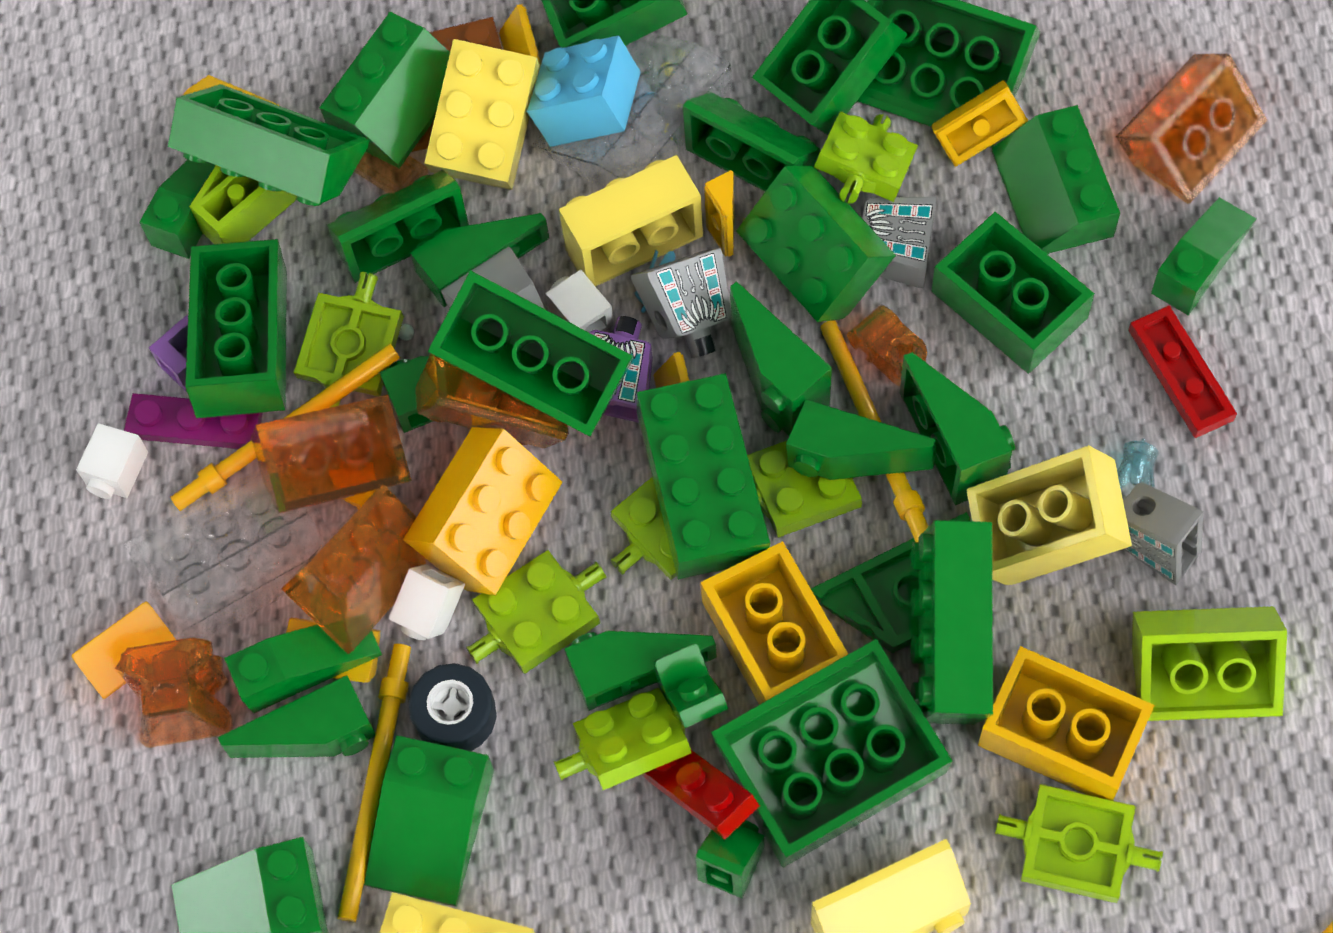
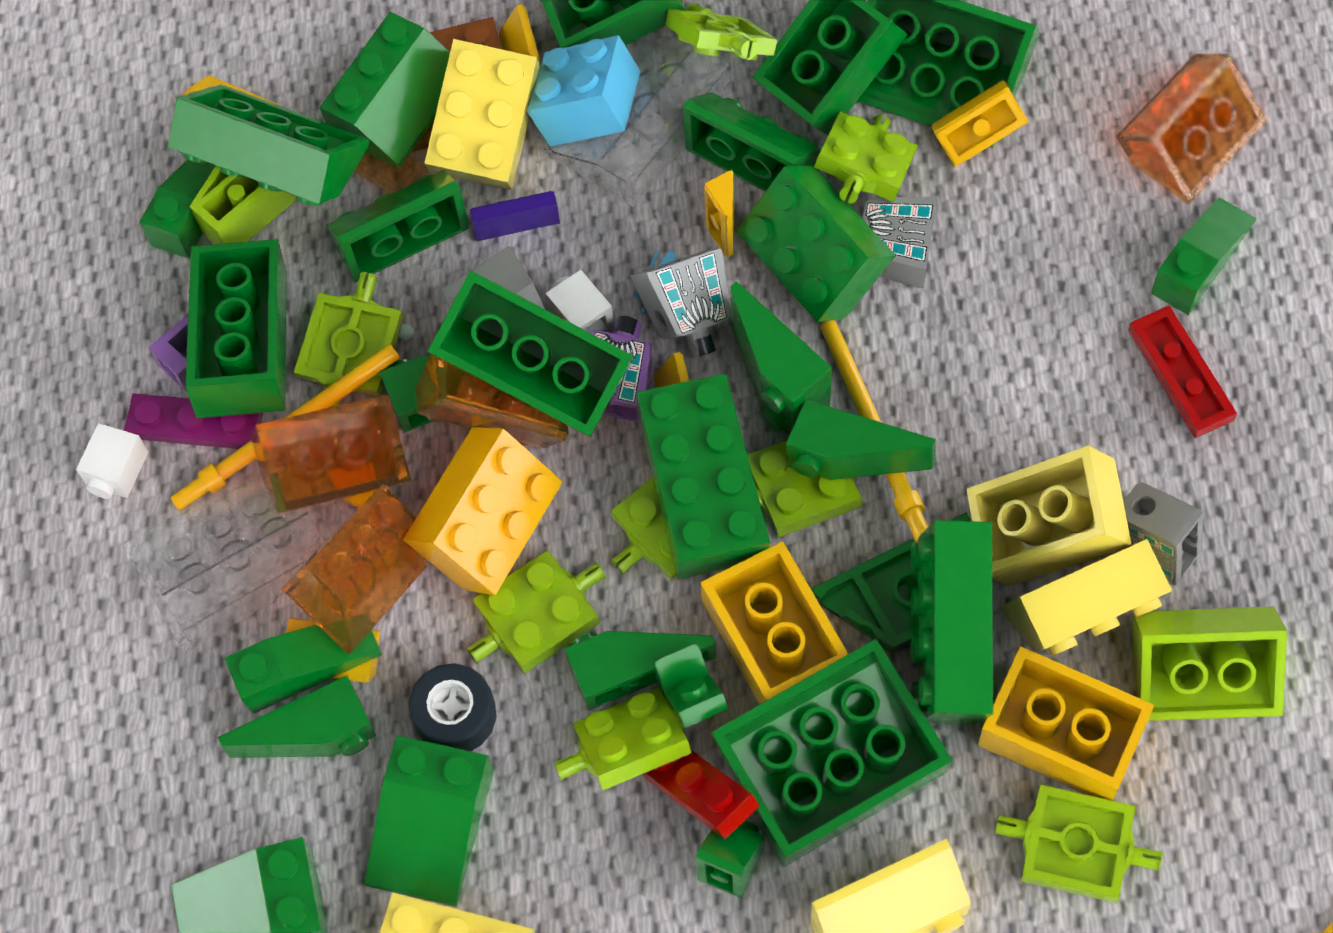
yellow slope [71,601,179,700] -> none
clear orange piece [115,637,233,748] -> none
yellow bar [337,644,411,922] -> none
white brick [388,564,465,641] -> none
green slope [410,213,549,308] -> none
light yellow brick [559,155,703,287] -> none
clear orange piece [847,305,927,387] -> none
green slope [899,352,1015,505] -> none
green brick [931,211,1095,374] -> none
green slope [991,105,1120,254] -> none
clear light blue piece [1117,438,1159,490] -> none
none -> dark purple tile [470,191,560,241]
none -> lime plate [665,3,777,60]
none -> light yellow slope [1001,539,1172,656]

